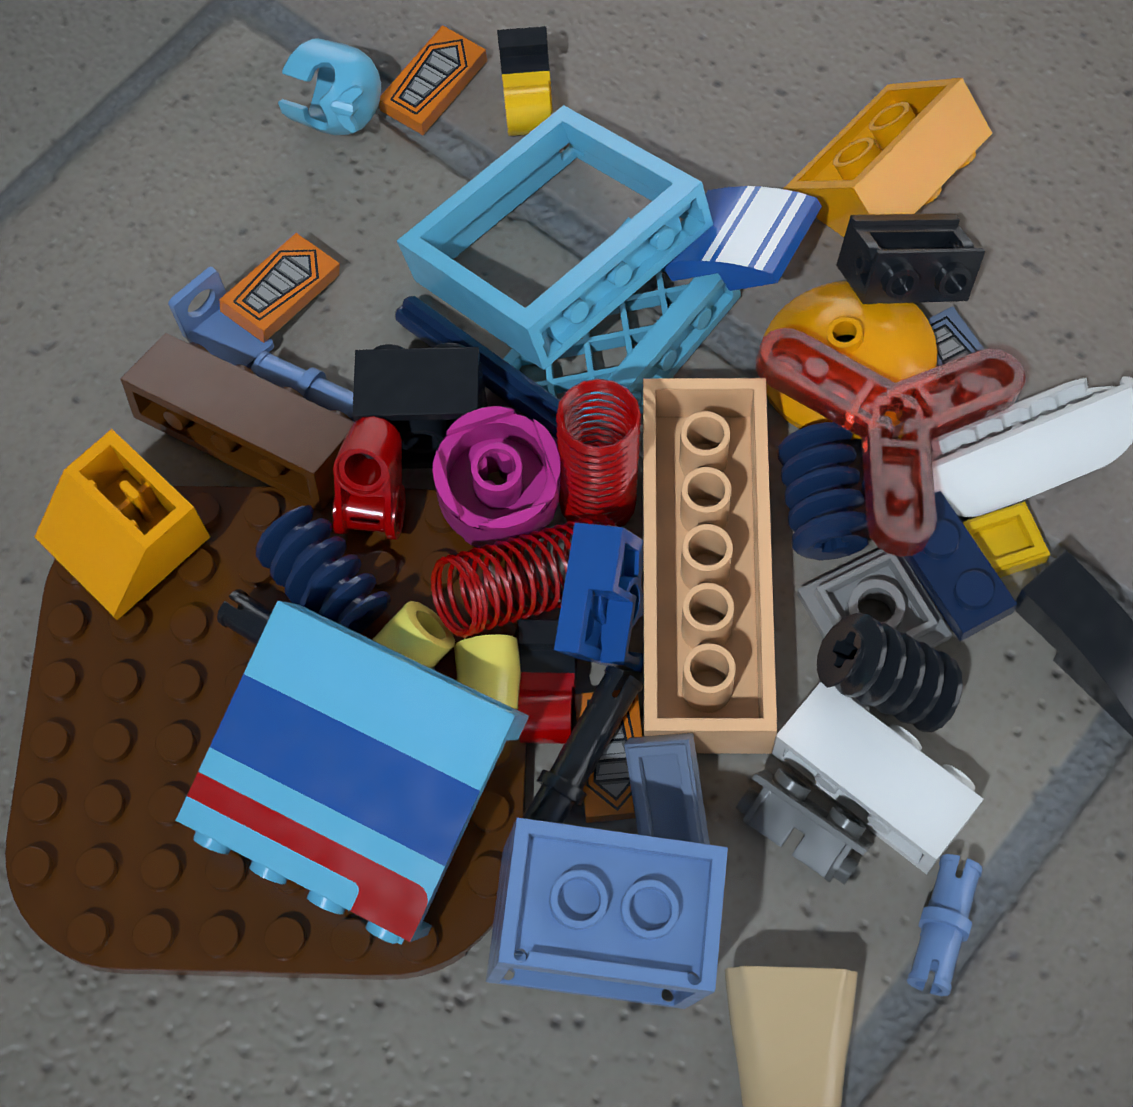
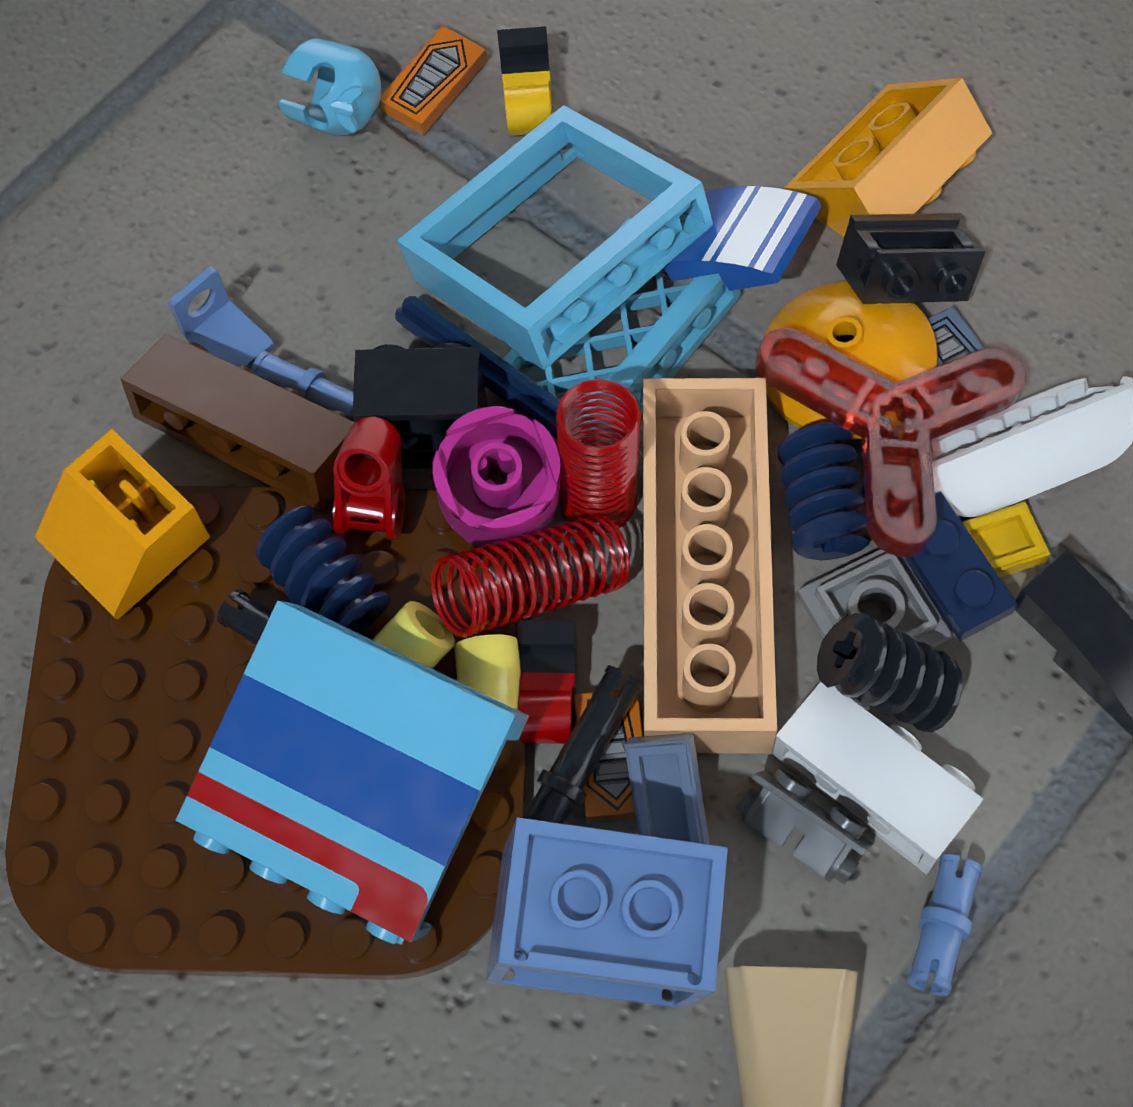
orange tile [219,233,340,343] -> none
blue slope [554,523,643,673] -> none

